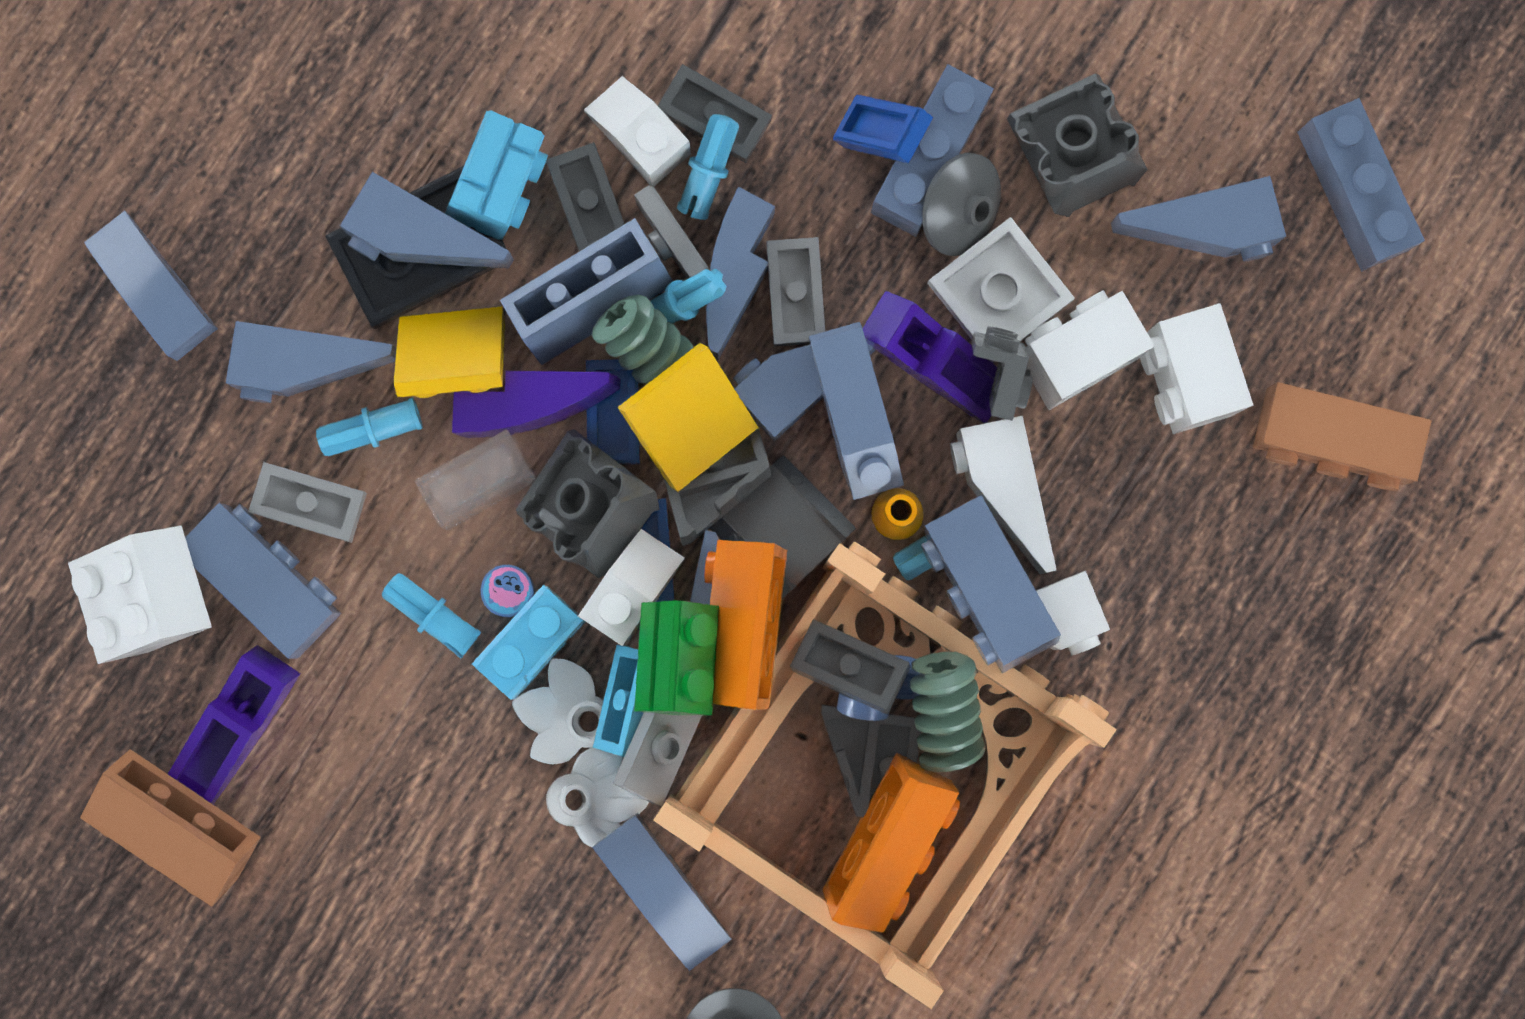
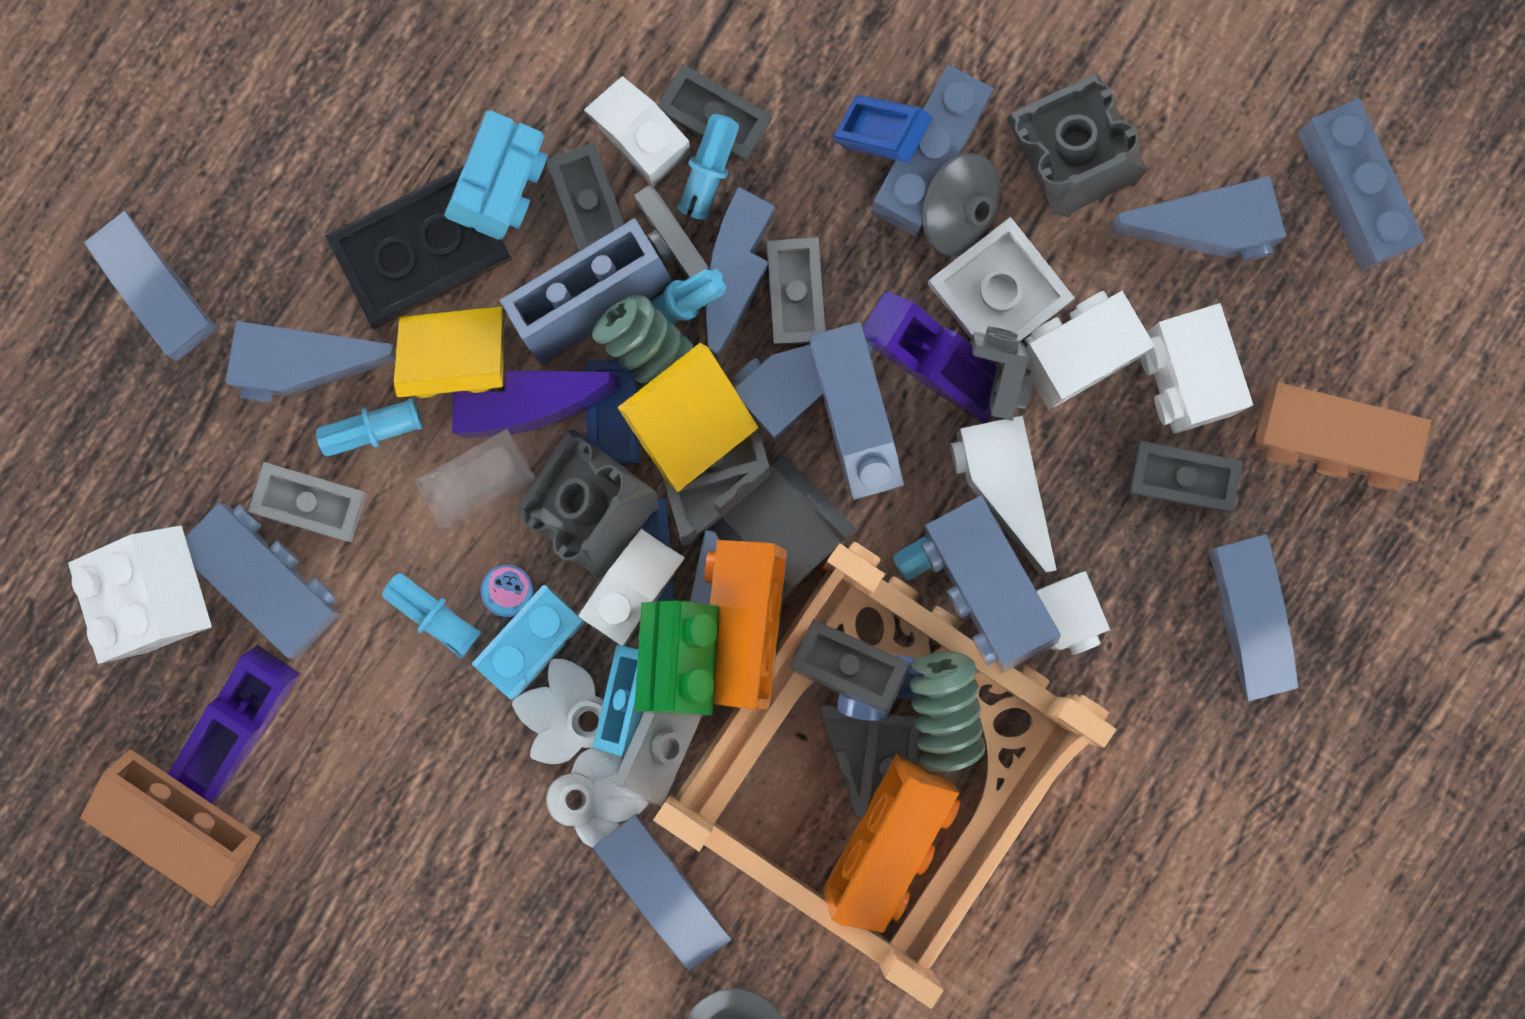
sand blue slope [340,172,514,269] -> none
light orange cone [871,488,923,540] -> none
none -> dark grey plate [1128,441,1243,513]
none -> sand blue slope [1208,534,1298,701]

